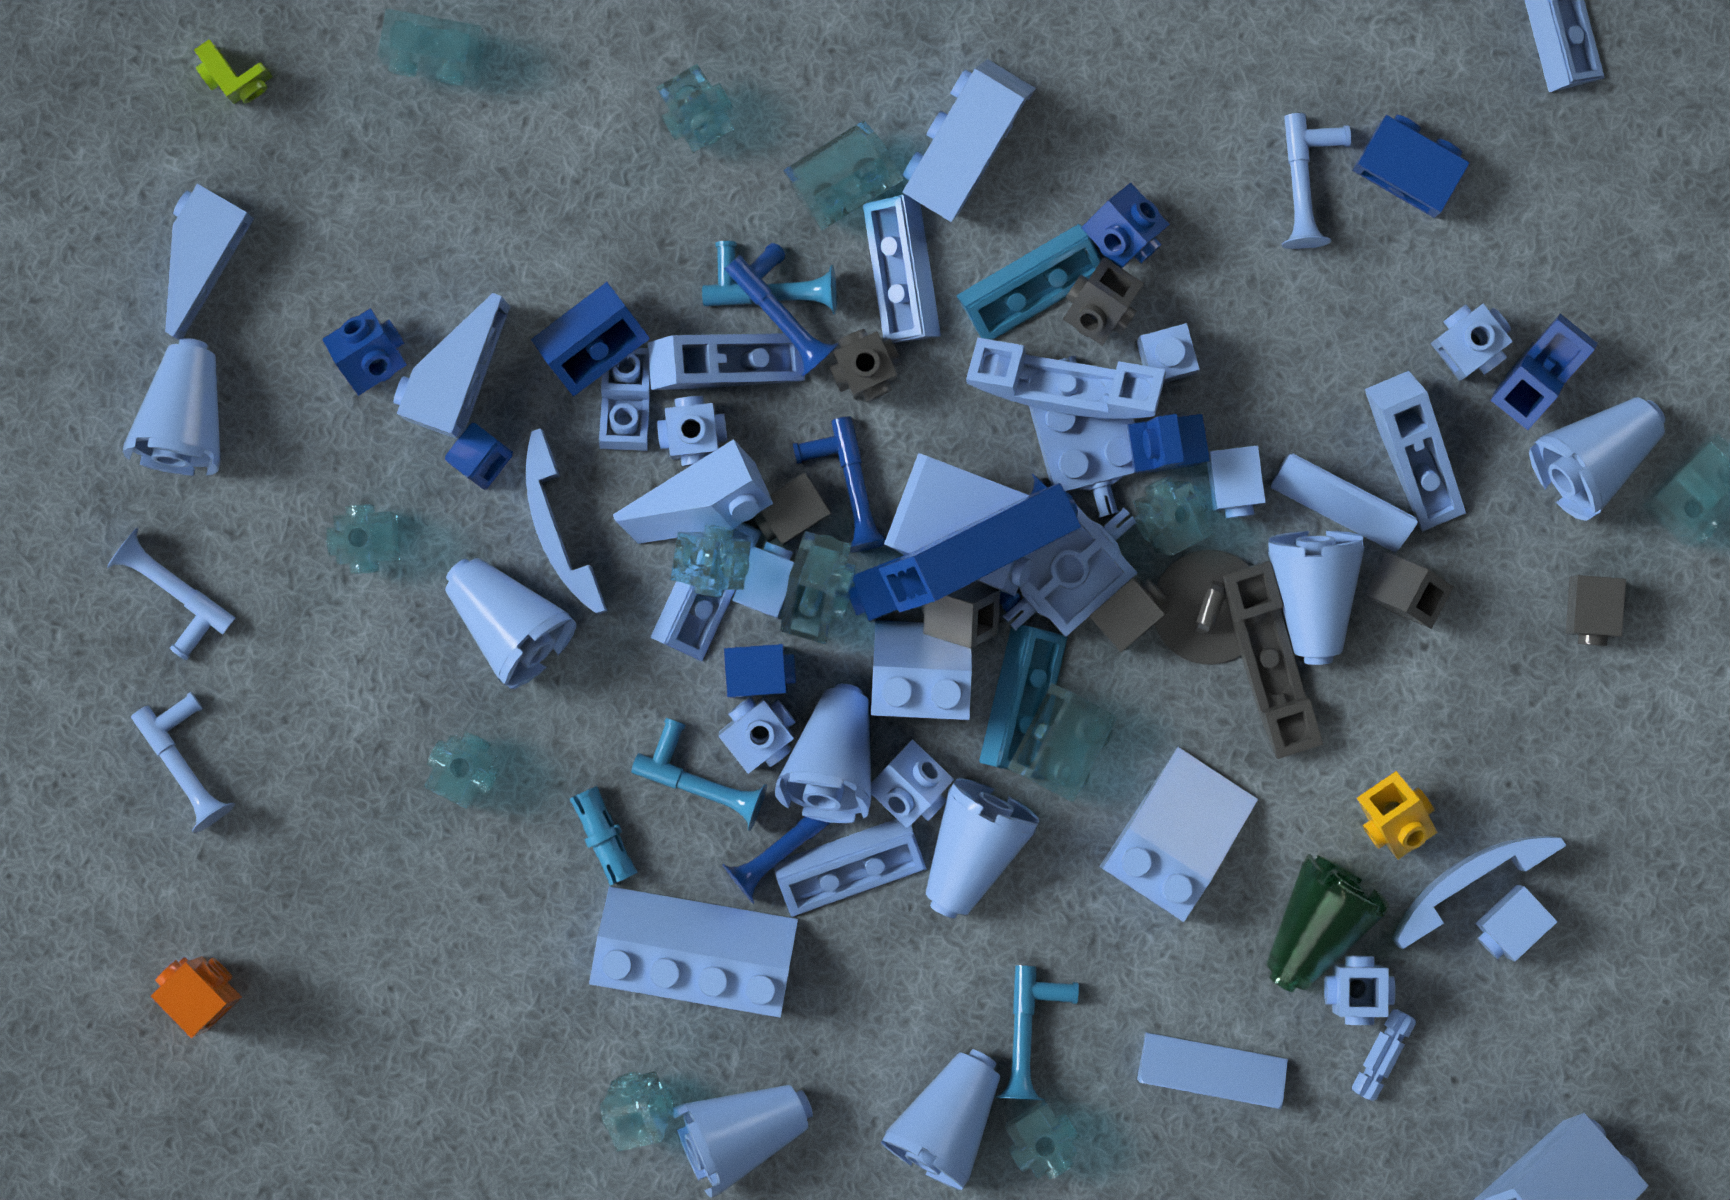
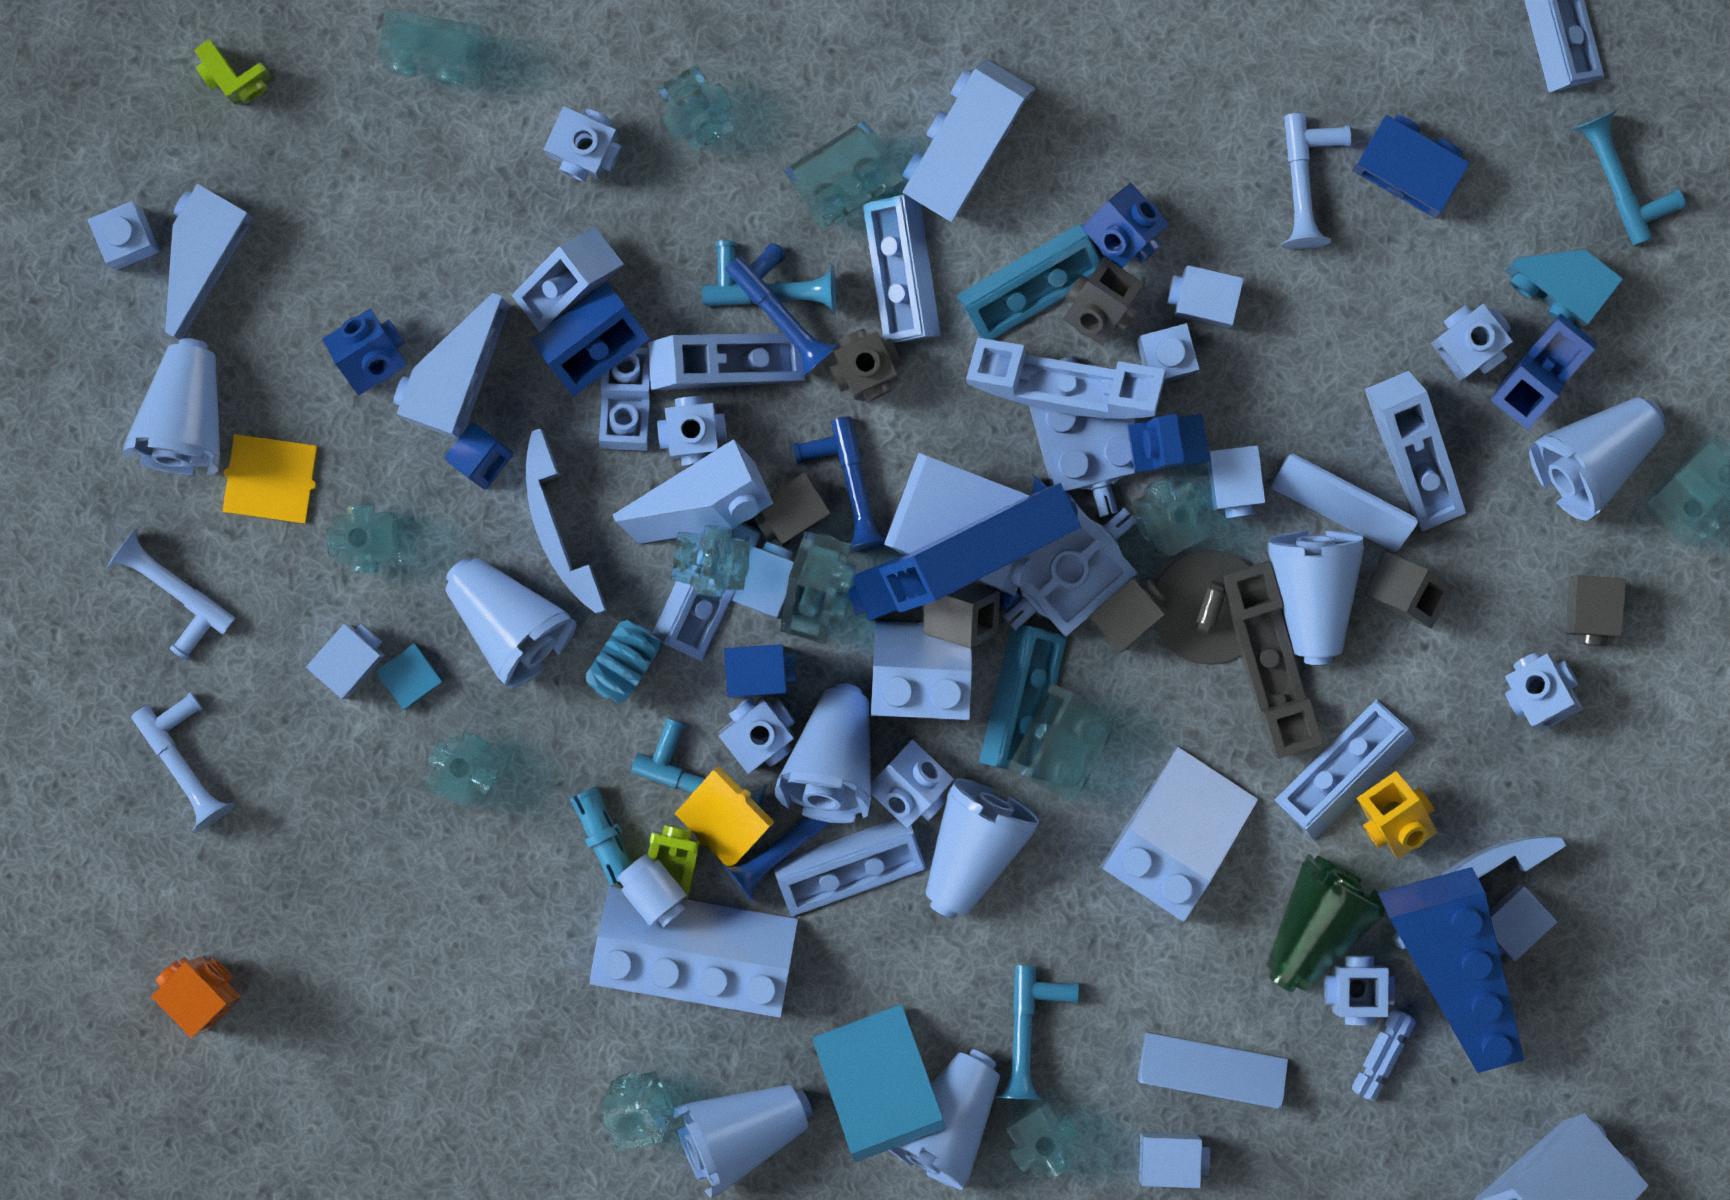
none -> light blue brick [87,201,160,270]
none -> yellow piece [222,434,317,524]
none -> light blue brick [306,623,386,699]
none -> dark azure tile [375,643,443,710]
none -> light blue slope [511,227,624,332]
none -> light blue brick [543,106,622,182]
none -> dark azure gear [586,620,660,704]
none -> light blue brick [617,854,688,928]
none -> lime bracket [648,825,701,898]
none -> yellow piece [675,765,775,867]
none -> dark azure tile [812,1004,947,1162]
none -> light blue brick [1139,1132,1210,1188]
none -> light blue brick [1167,265,1244,330]
none -> light blue slope [1275,699,1416,840]
none -> blue wedge [1378,867,1524,1073]
none -> dark azure slope [1504,249,1623,329]
none -> light blue brick [1505,652,1583,732]
none -> dark azure piece [1570,110,1686,245]

